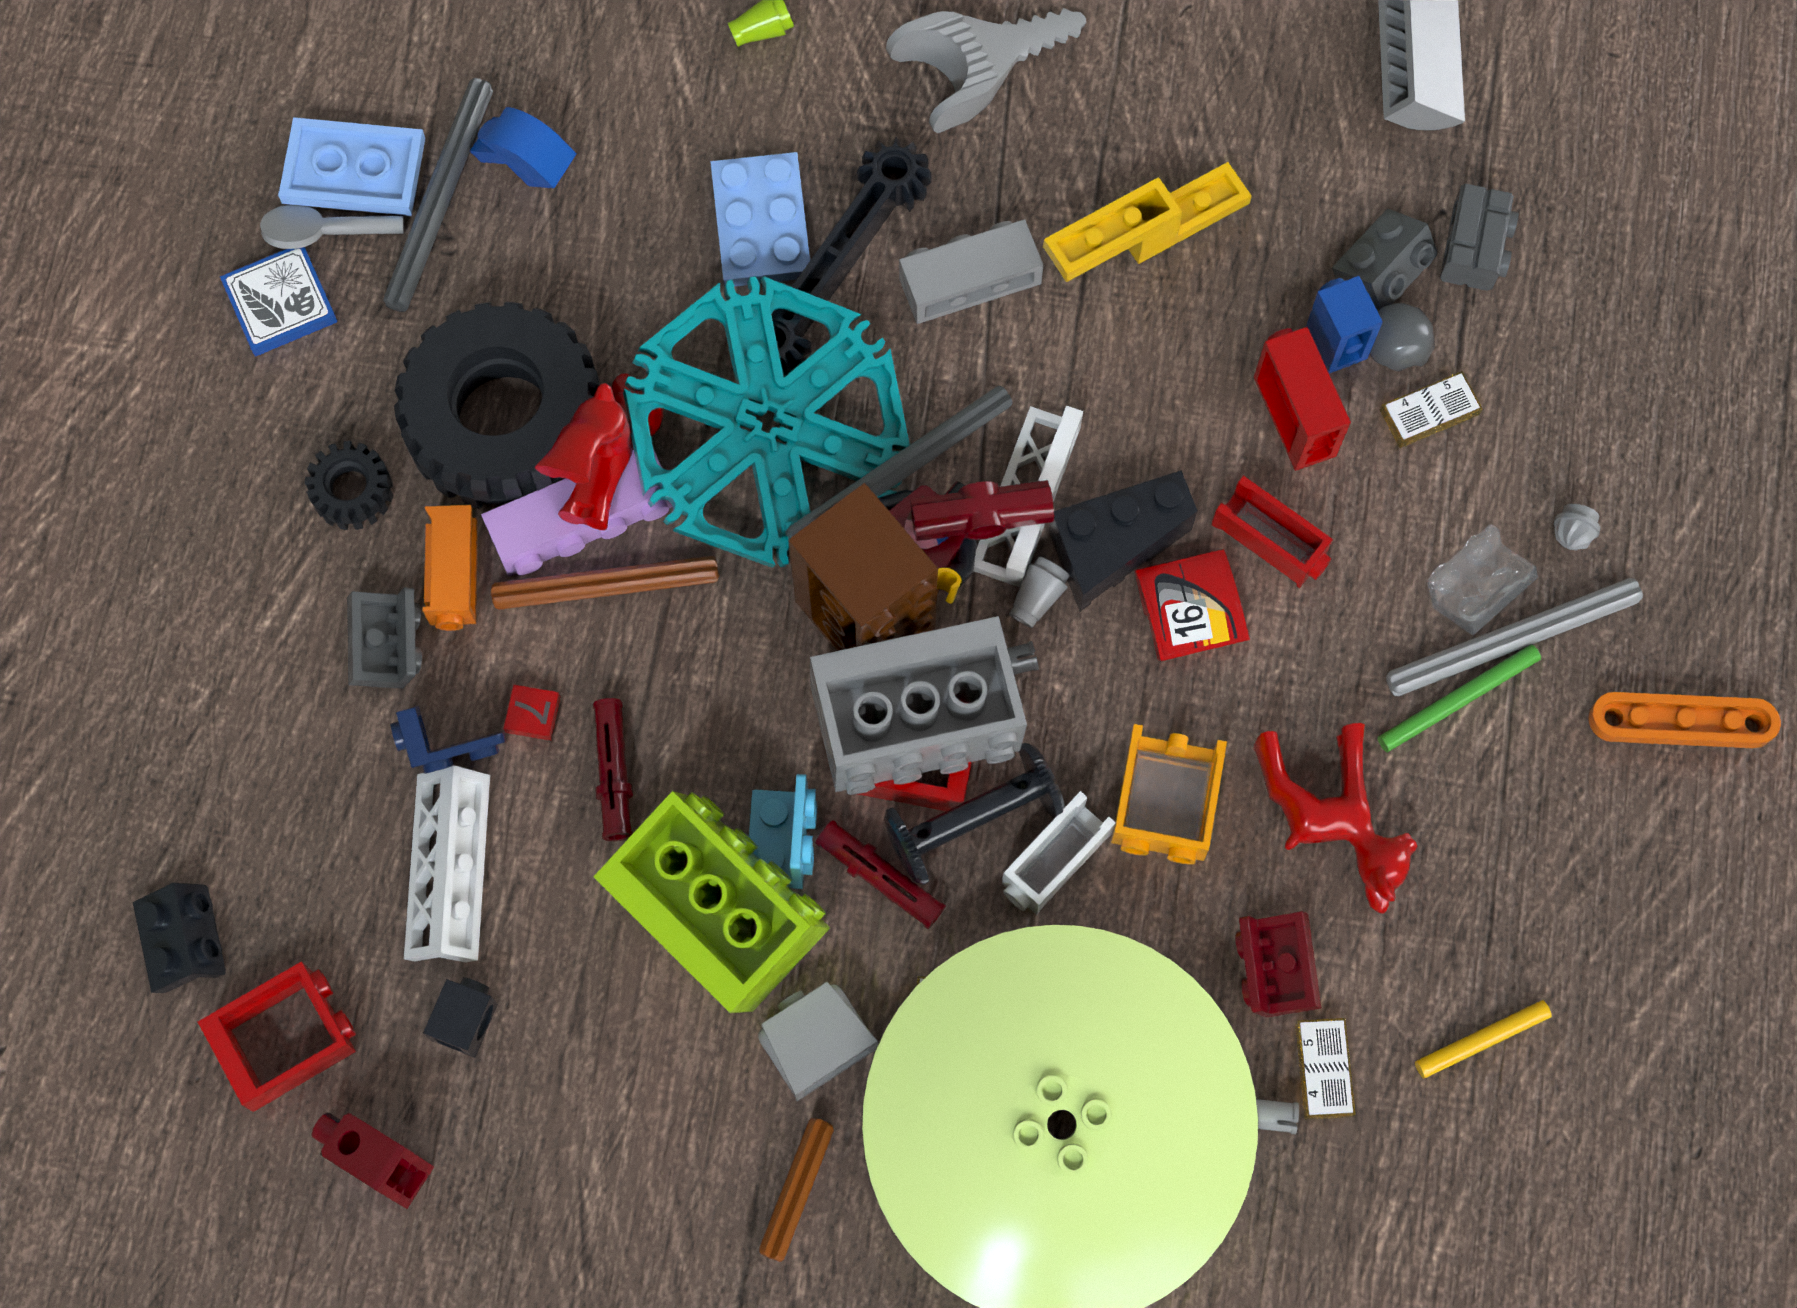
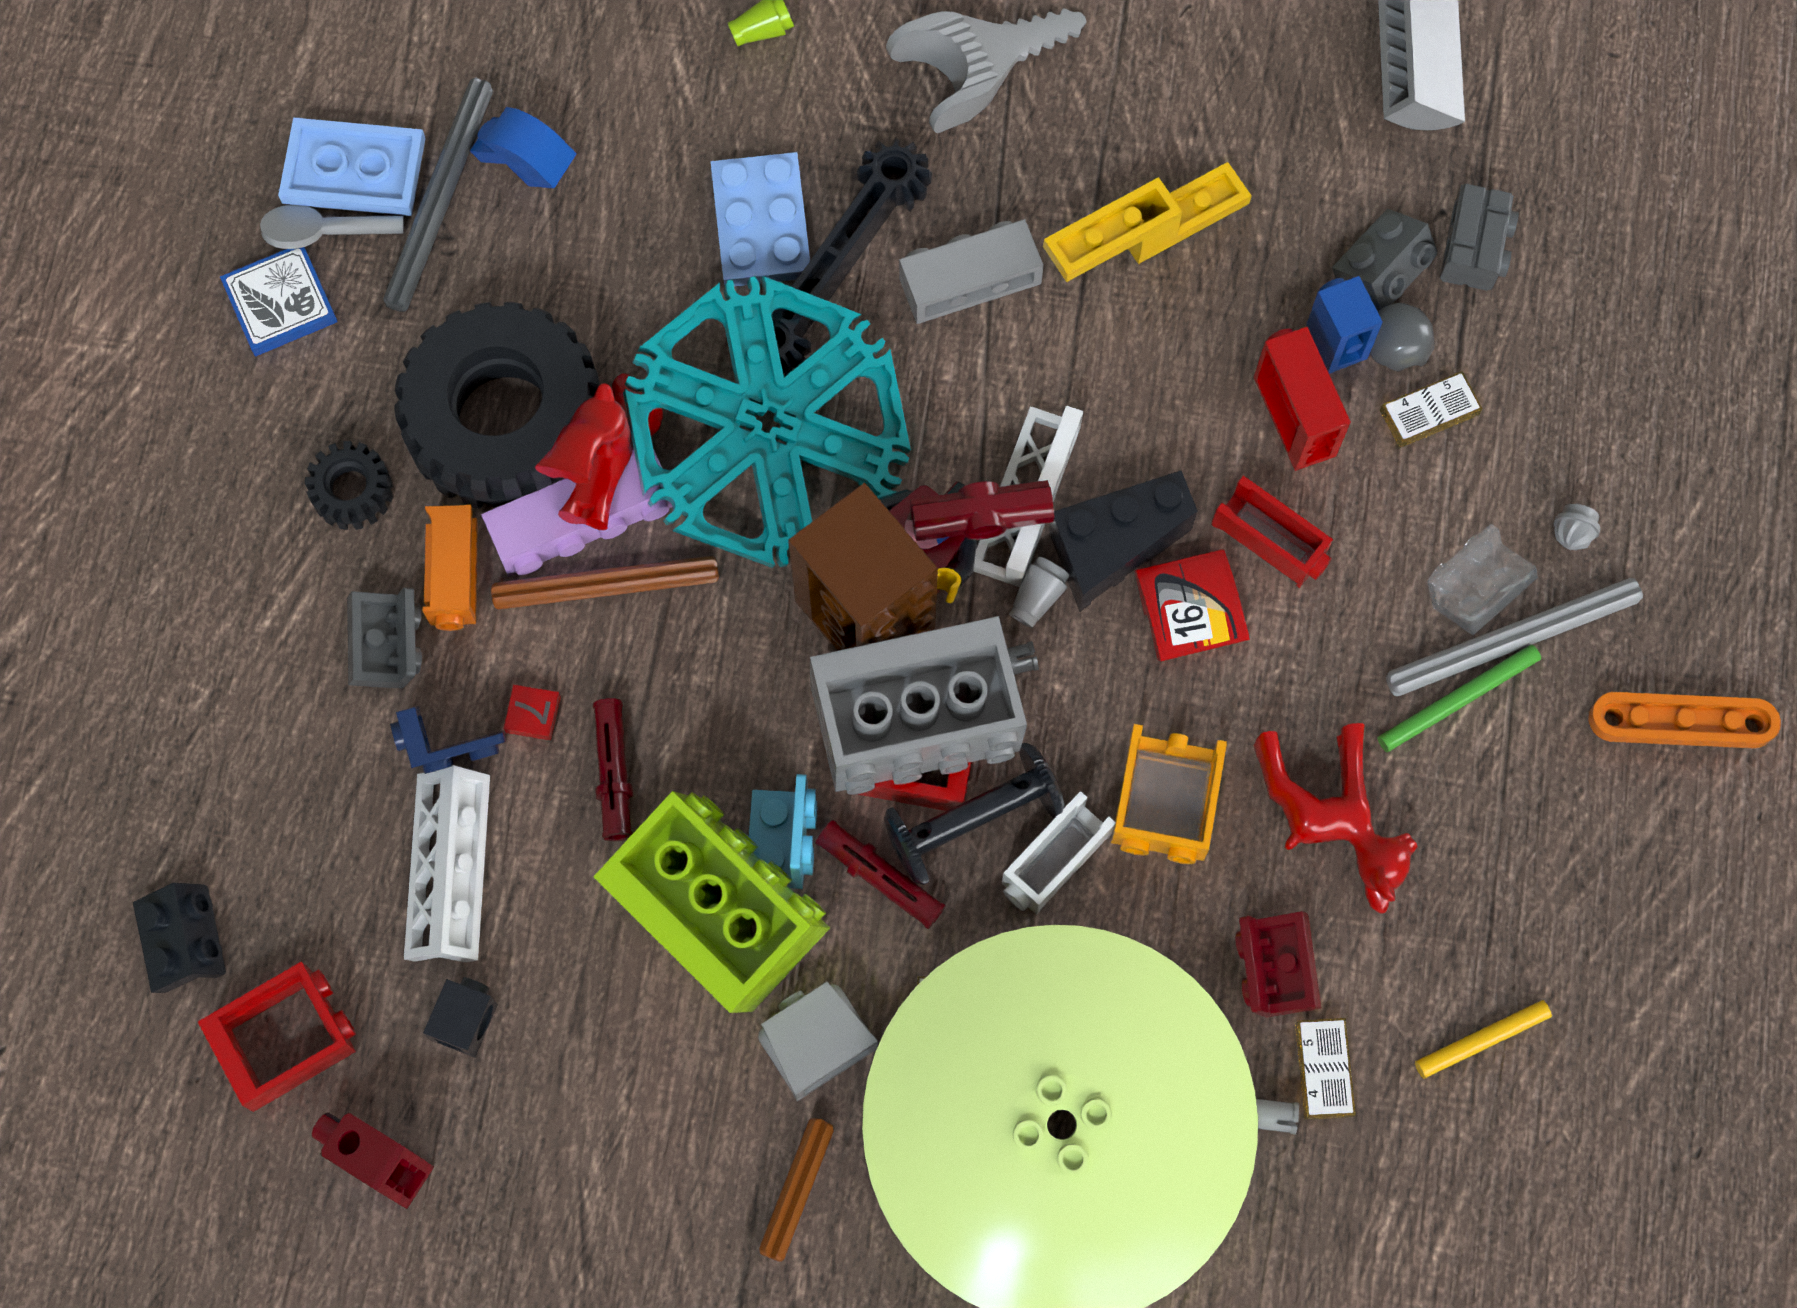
dark grey axle [786,386,1013,539] -> none

